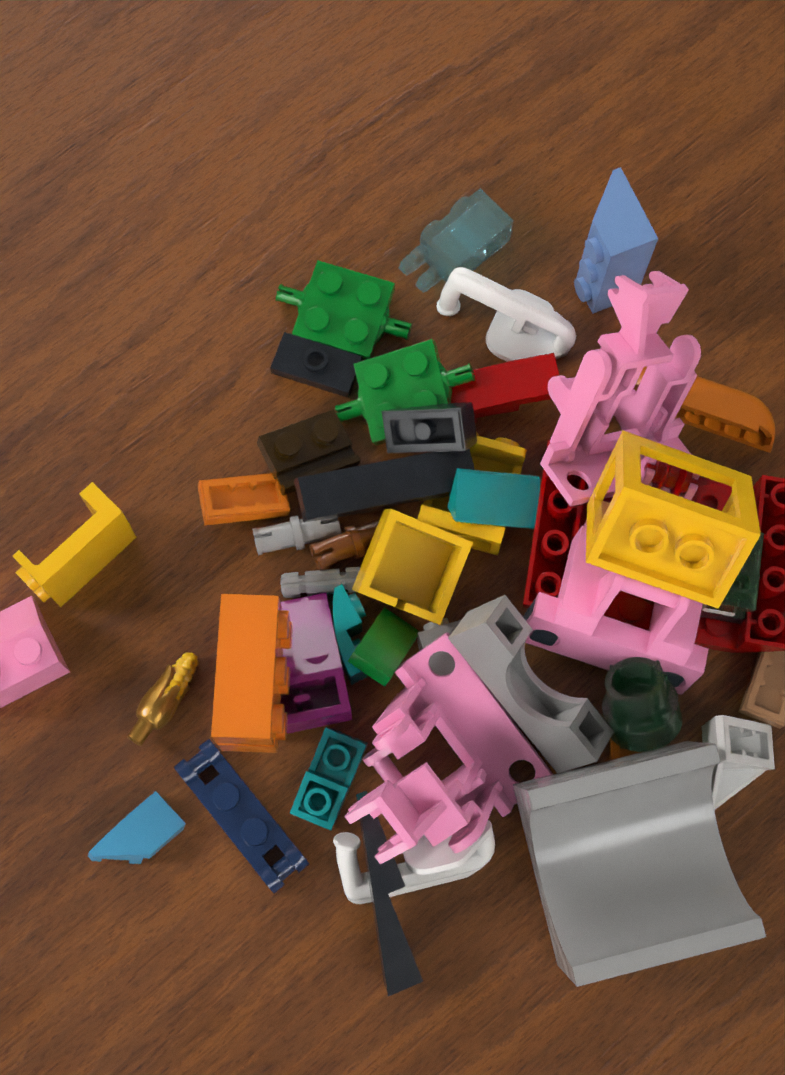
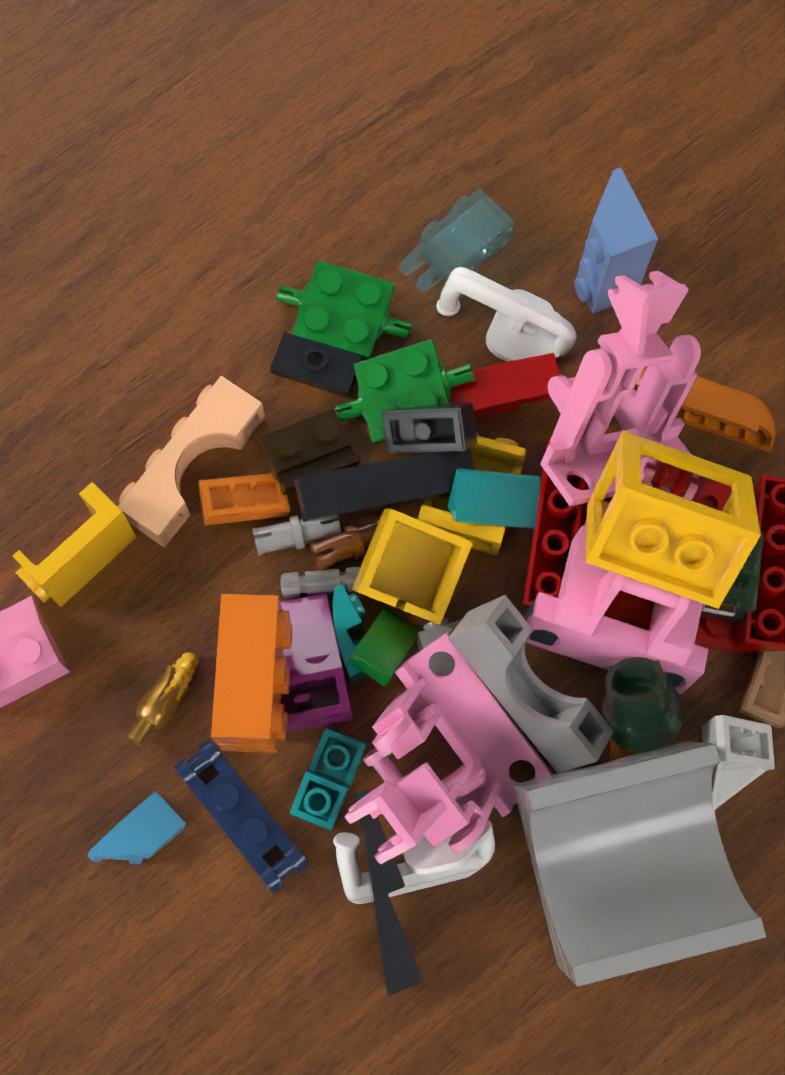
none -> light nougat arch [118,376,265,548]

